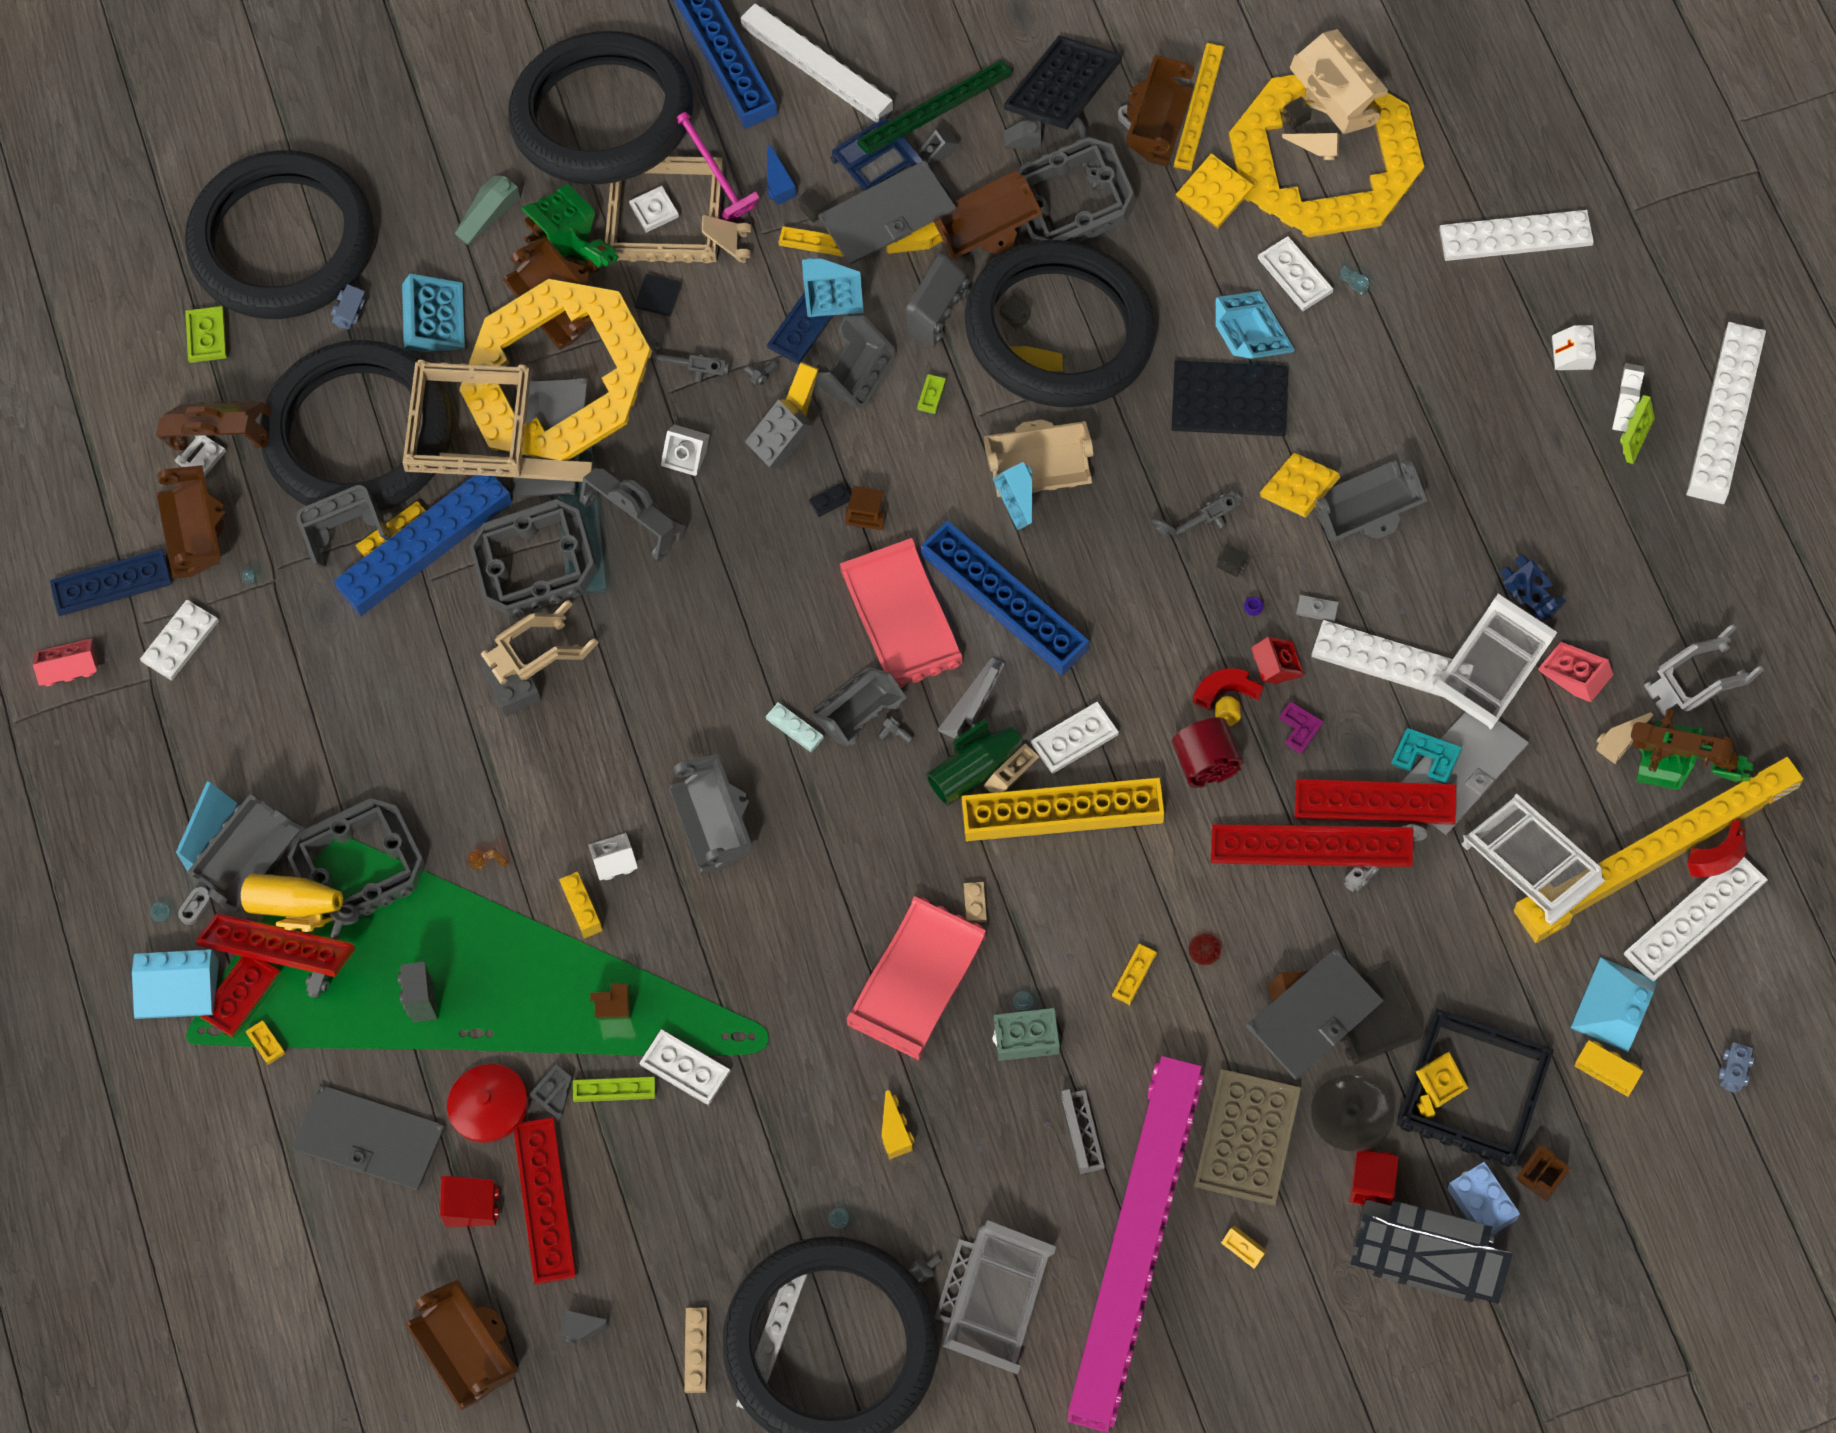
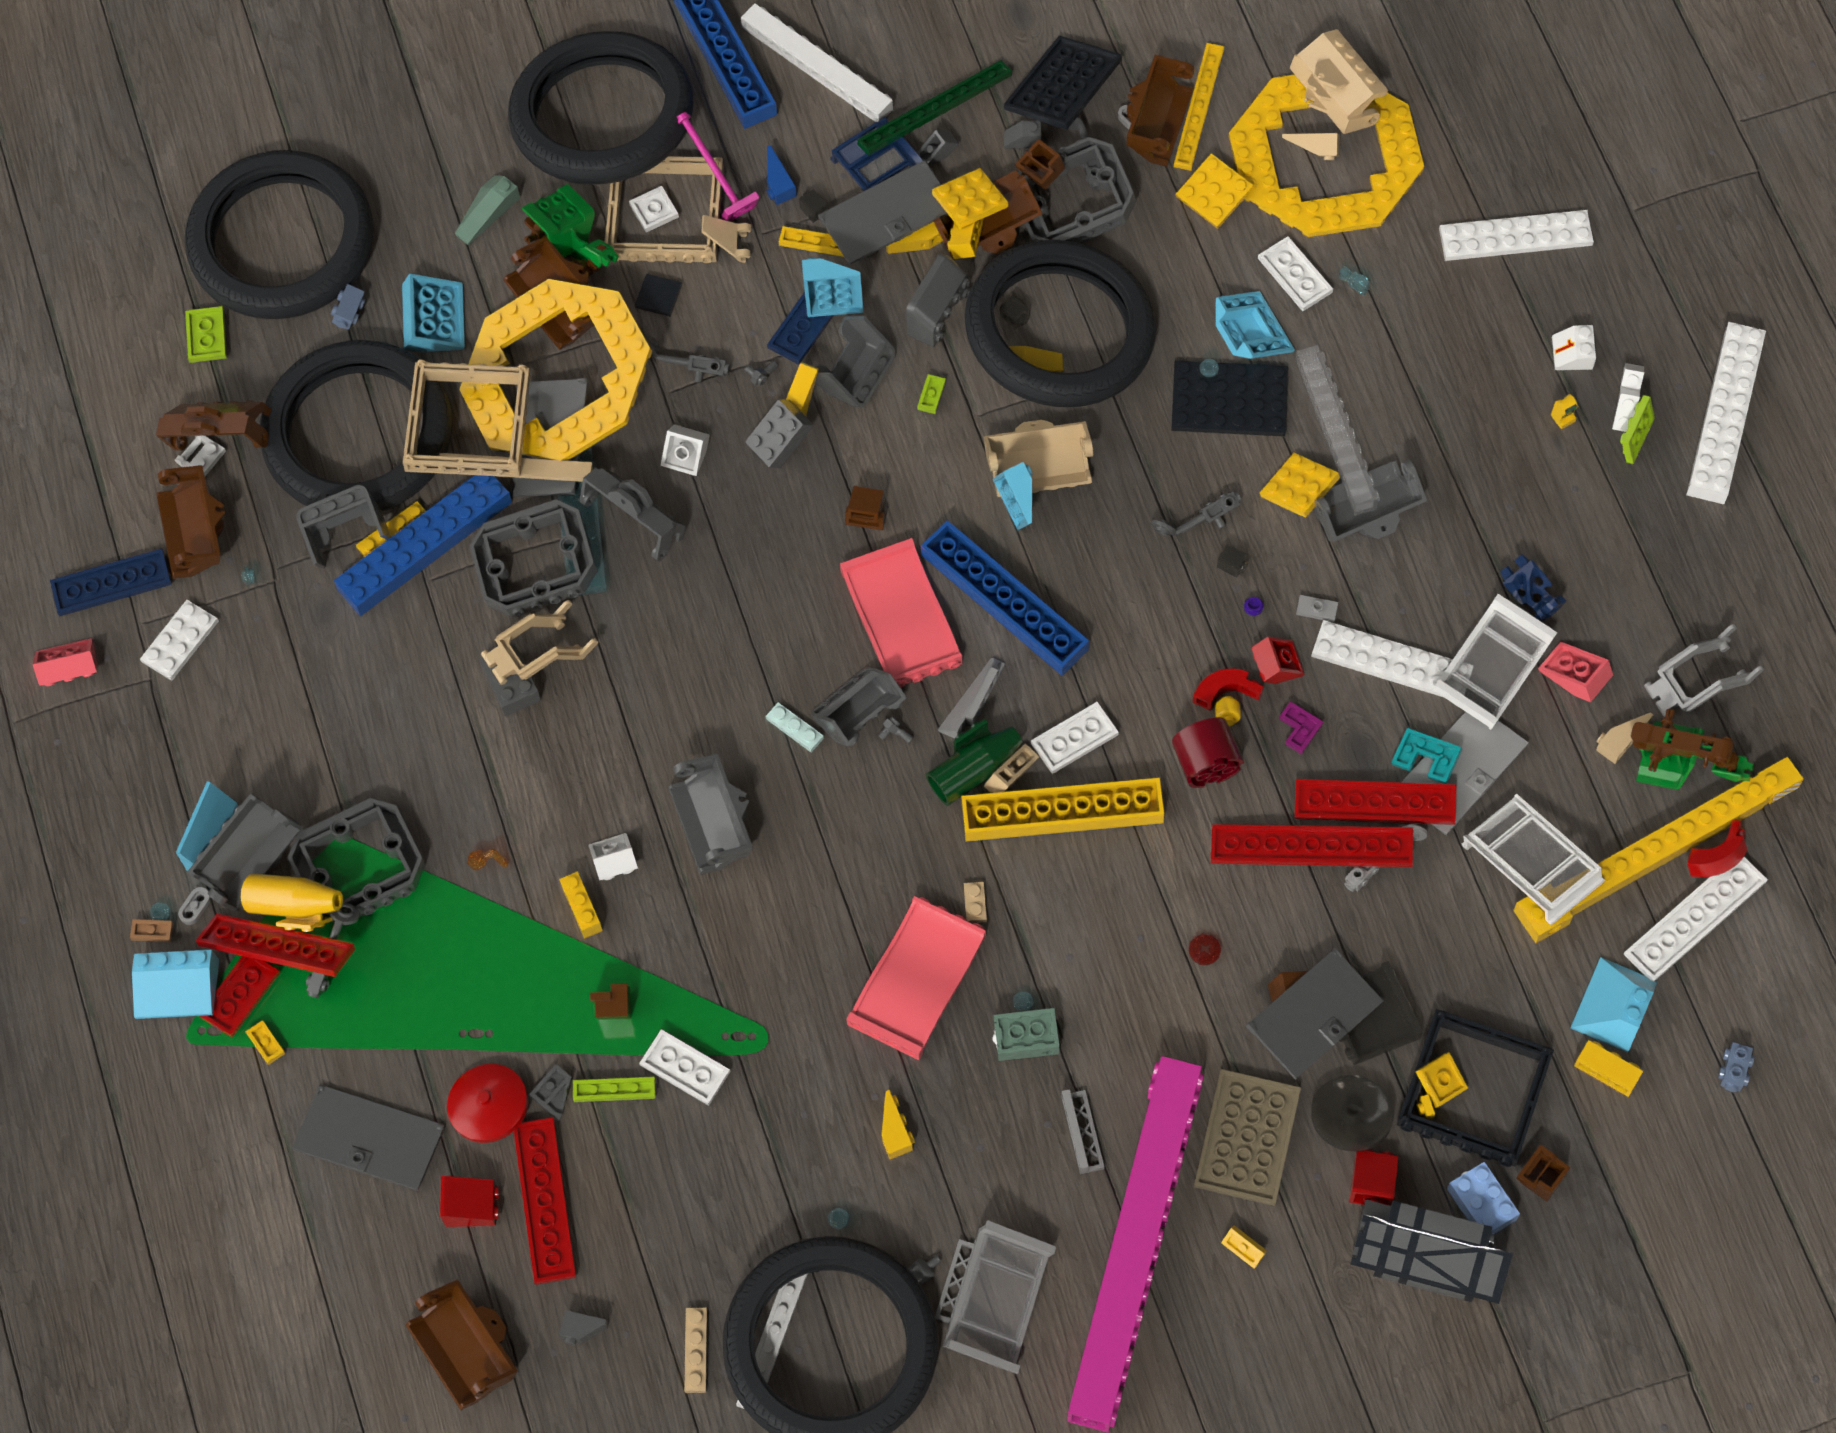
dark grey brick [398,962,437,1023] -> none
black plate [809,482,851,518] -> none
yellow tile [1112,943,1157,1005] -> none
clear smoke brick [1282,96,1312,130] -> none
none -> medium nougat plate [130,919,174,942]
none -> yellow plate [932,168,1008,229]
none -> yellow brick [948,218,984,259]
none -> reddish brown plate [1015,139,1065,190]
none -> clear light blue plate [1200,359,1219,377]
none -> clear brick [1296,345,1380,515]
none -> yellow leg [1551,394,1577,429]

